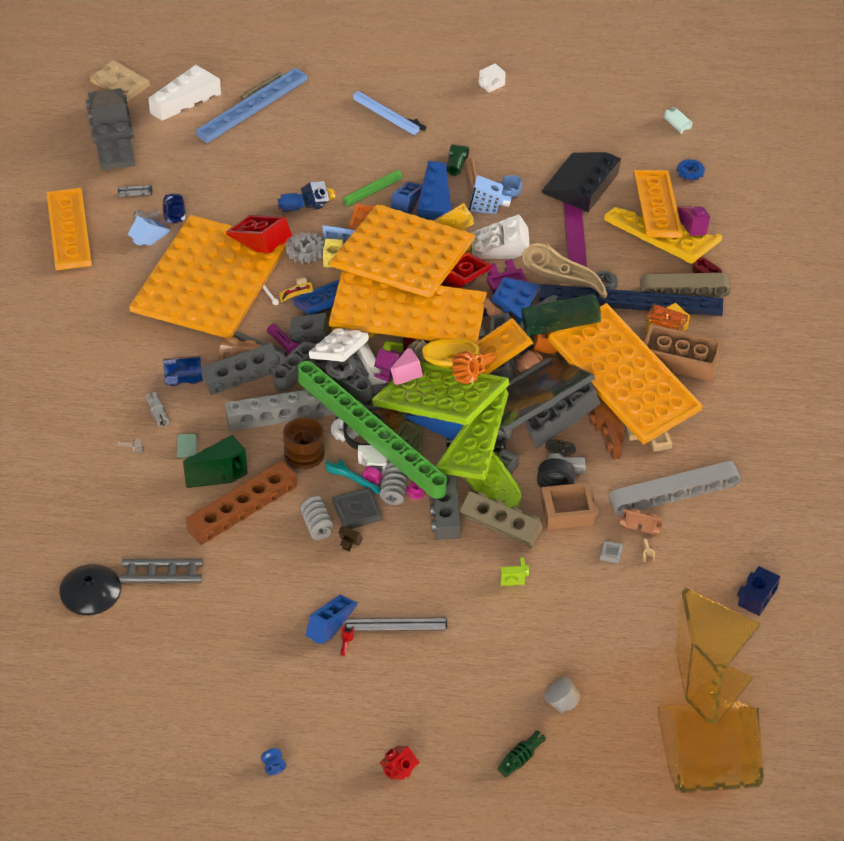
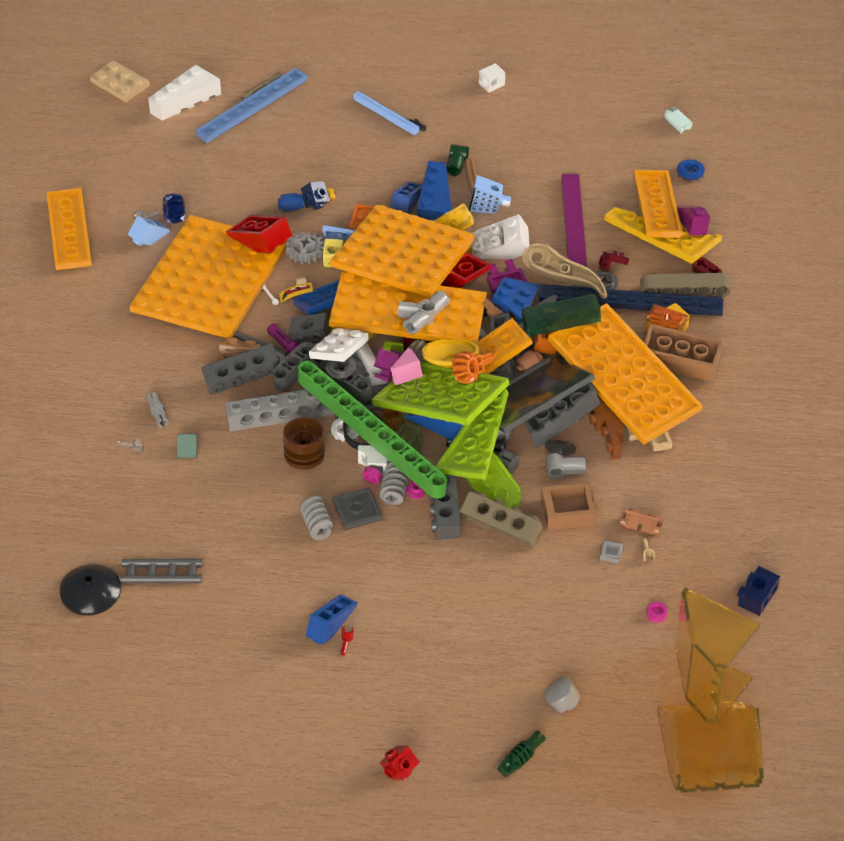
dark grey wedge [86,88,136,170] -> none
axle [118,185,152,197] -> none
clear blue bracket [163,355,203,386] -> none
dark green slope [183,435,248,488] -> none
dark orange brick [186,460,297,545] -> none
blue wheel [261,748,286,775] -> none
teal piece [324,459,381,495] -> none
dark brown tile [338,526,362,552] -> none
bright green axle [343,170,402,206] -> none
axle [345,617,447,631] -> none
medium blue hair [497,175,522,199] -> none
lime bracket [500,557,529,586] -> none
black tyre [537,458,575,487] -> none
black slope [541,152,621,212] -> none
light grey beam [608,461,742,515] -> none
none -> light grey piece [398,290,449,335]
none -> dark red bracket [599,250,630,271]
none -> dark pink tile [646,602,668,623]

